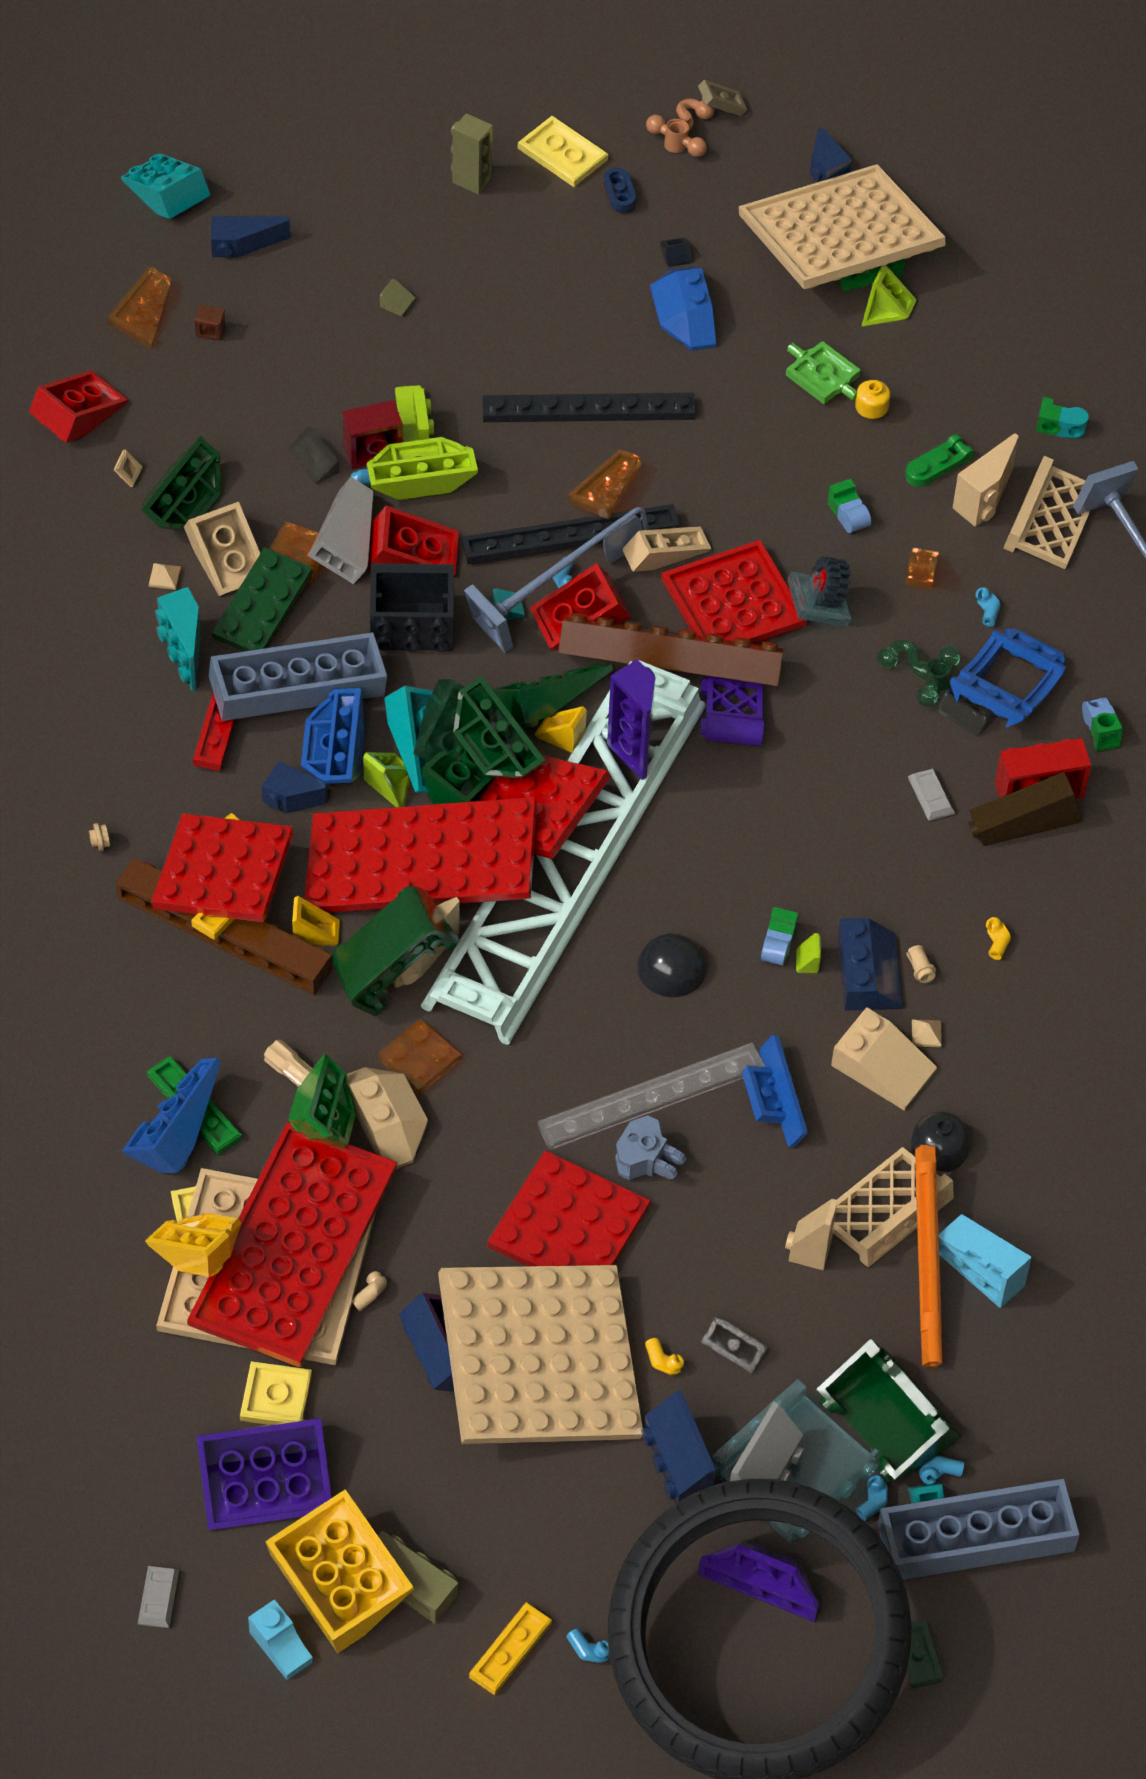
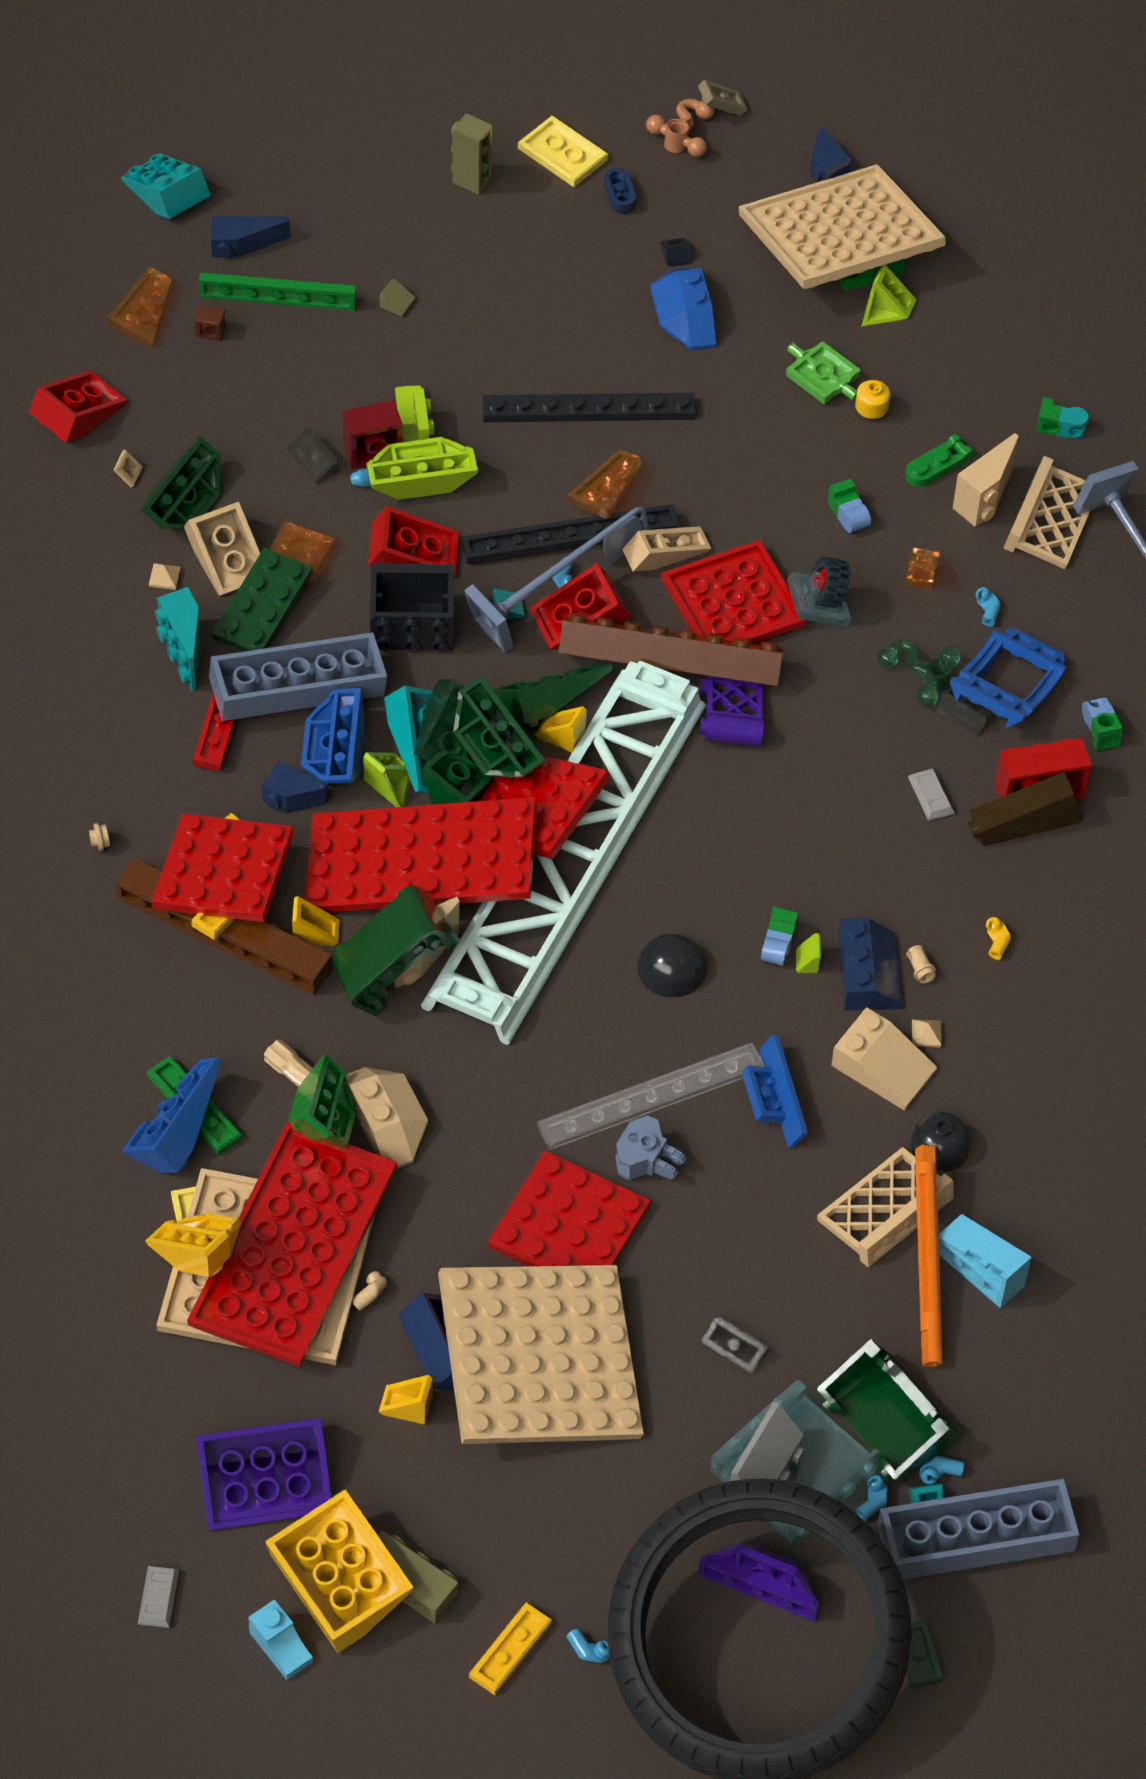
light yellow tile [240,1361,312,1425] -> none
light grey slope [308,477,373,584] -> none
clear orange plate [378,1019,461,1095] -> none
dark purple slope [607,659,656,780] -> none
dark blue slope [641,1390,716,1504] -> none
yellow arm [645,1338,684,1375] -> none
tan slope [785,1199,838,1270] -> none
none -> green plate [199,272,356,311]
none -> yellow slope [379,1375,433,1425]

